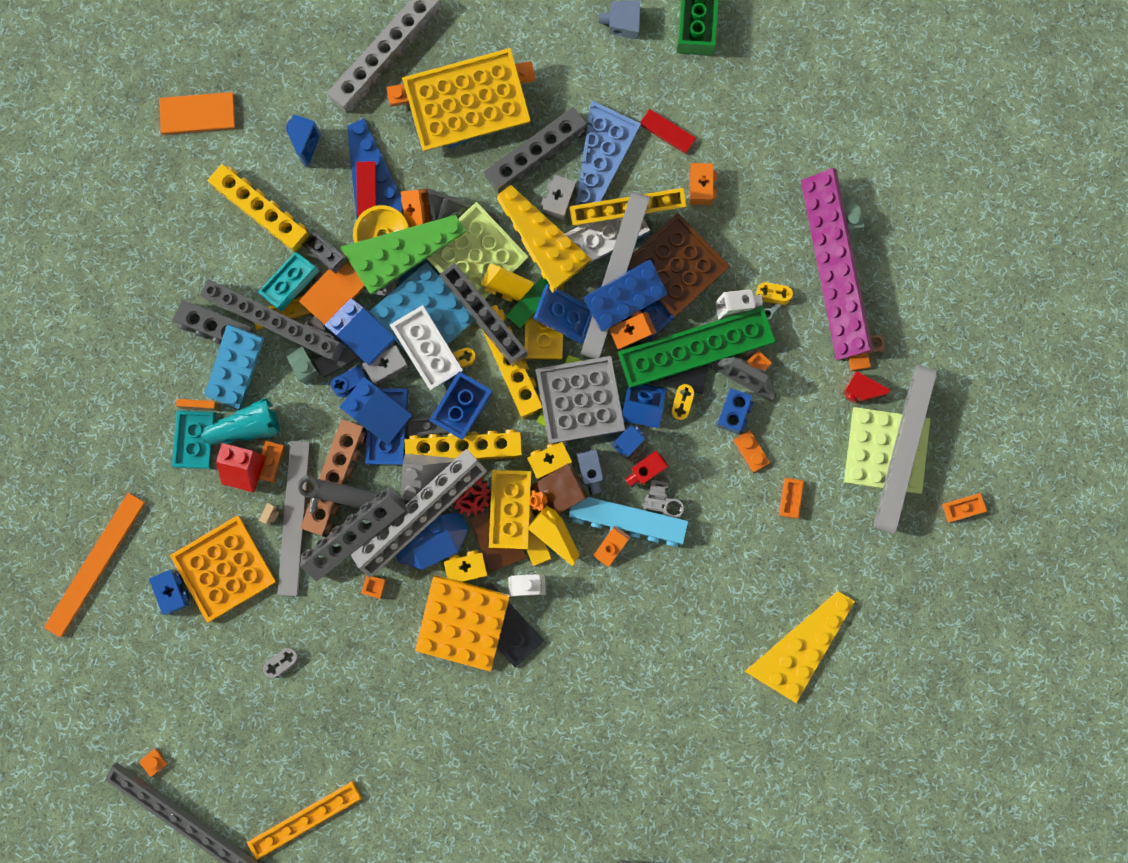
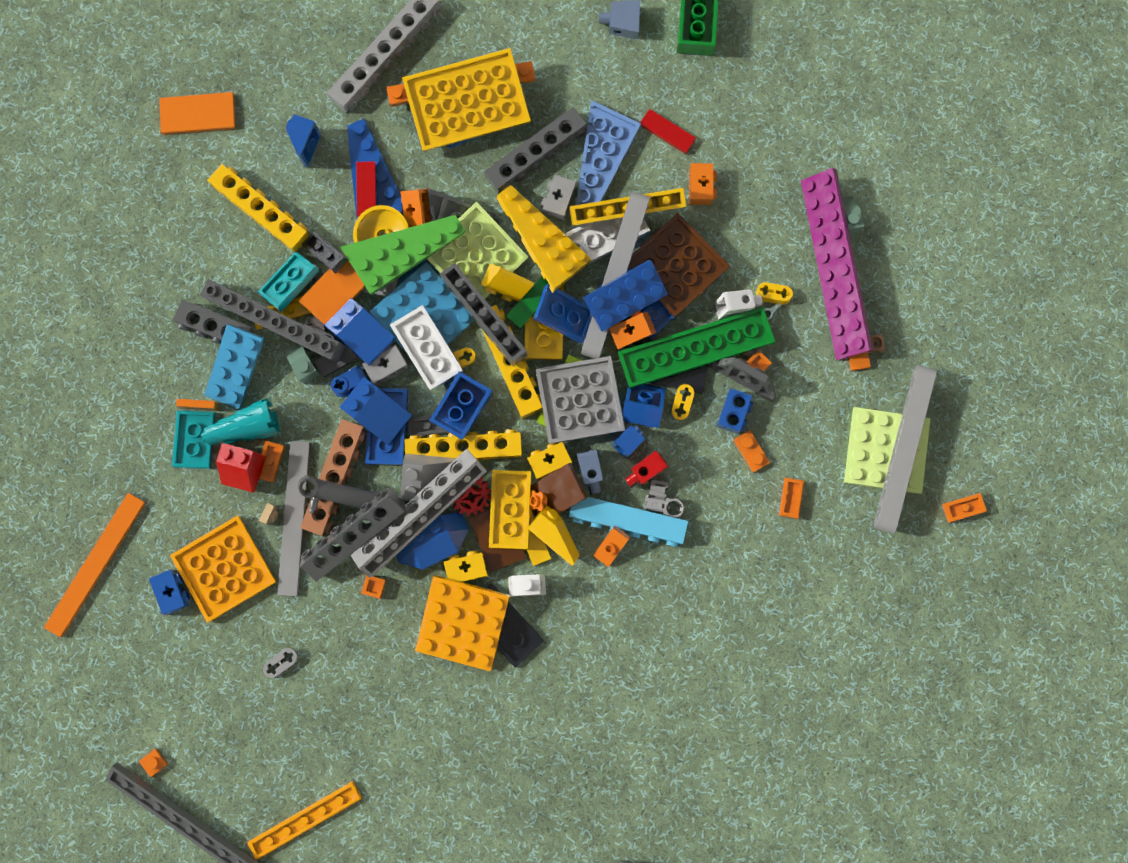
yellow wing [744,591,855,703] -> none
red slope [842,371,890,403] -> none

